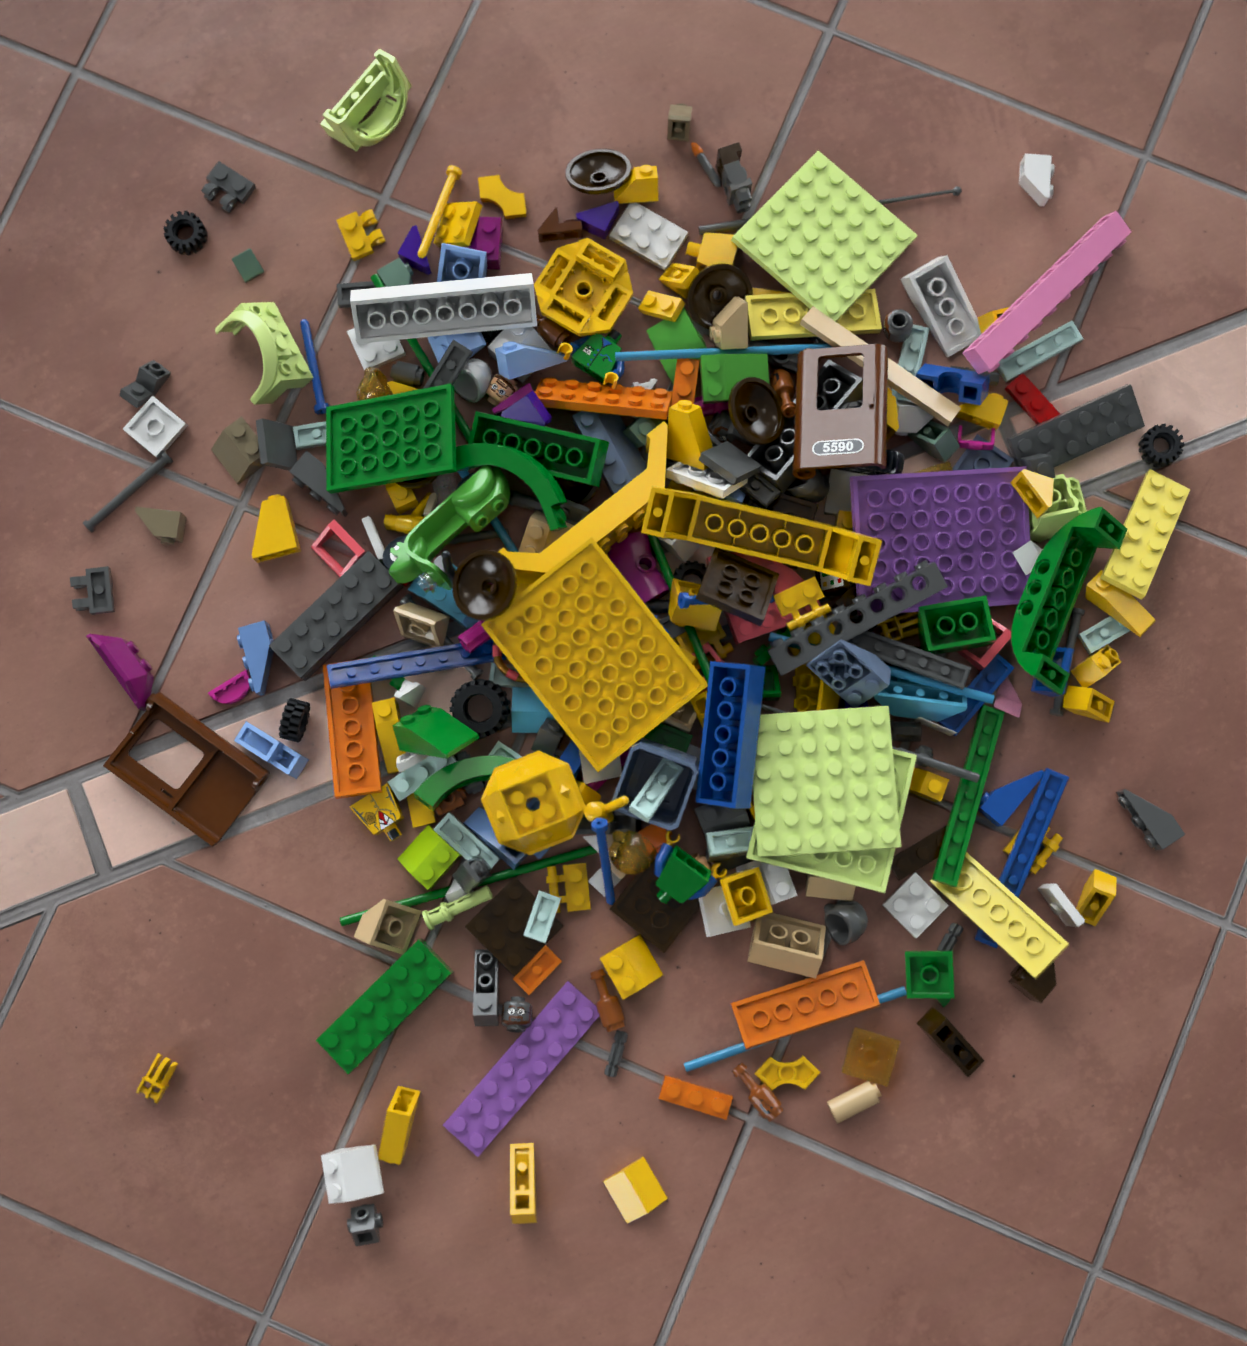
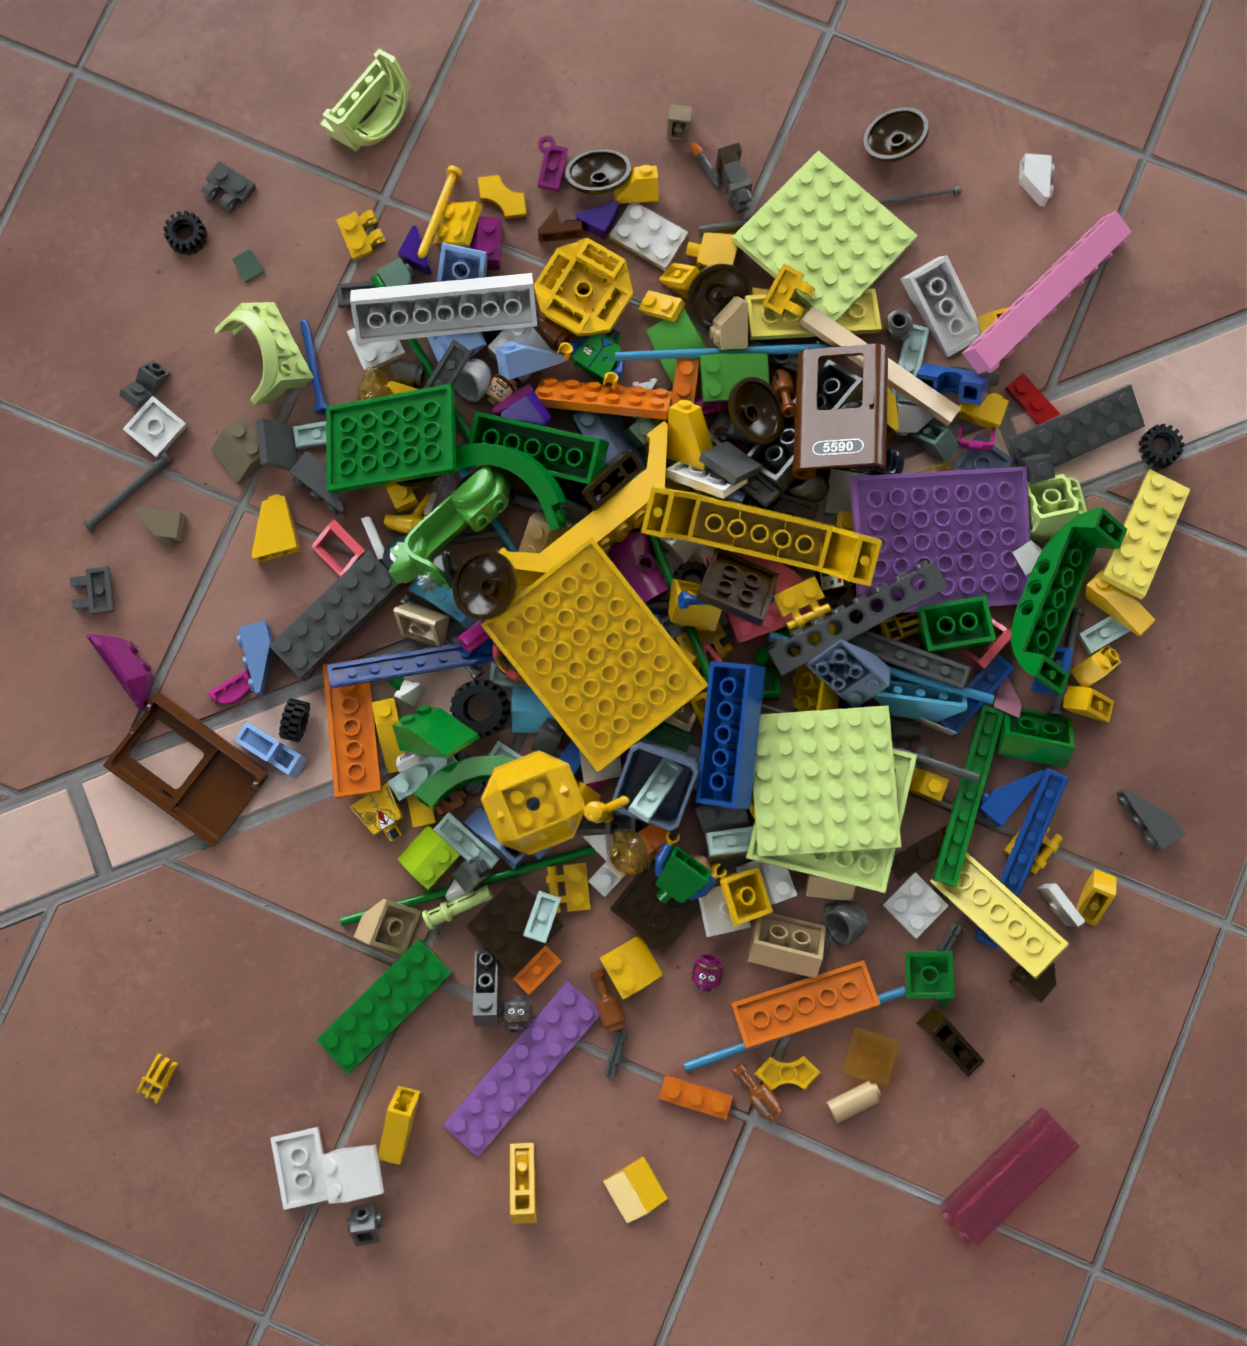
blue bar [591,818,616,905] -> none
light aqua tile [997,321,1083,383] -> none
yellow slope [1010,469,1054,519] -> none
none -> white plate [271,1126,328,1210]
none -> magenta hinge [537,136,568,192]
none -> dark brown slope [581,450,644,511]
none -> magenta head [691,954,724,991]
none -> yellow plate [762,264,816,317]
none -> dark brown dish [863,107,929,162]
none -> clear pink brick [939,1108,1080,1246]
none -> green slope [998,708,1075,768]

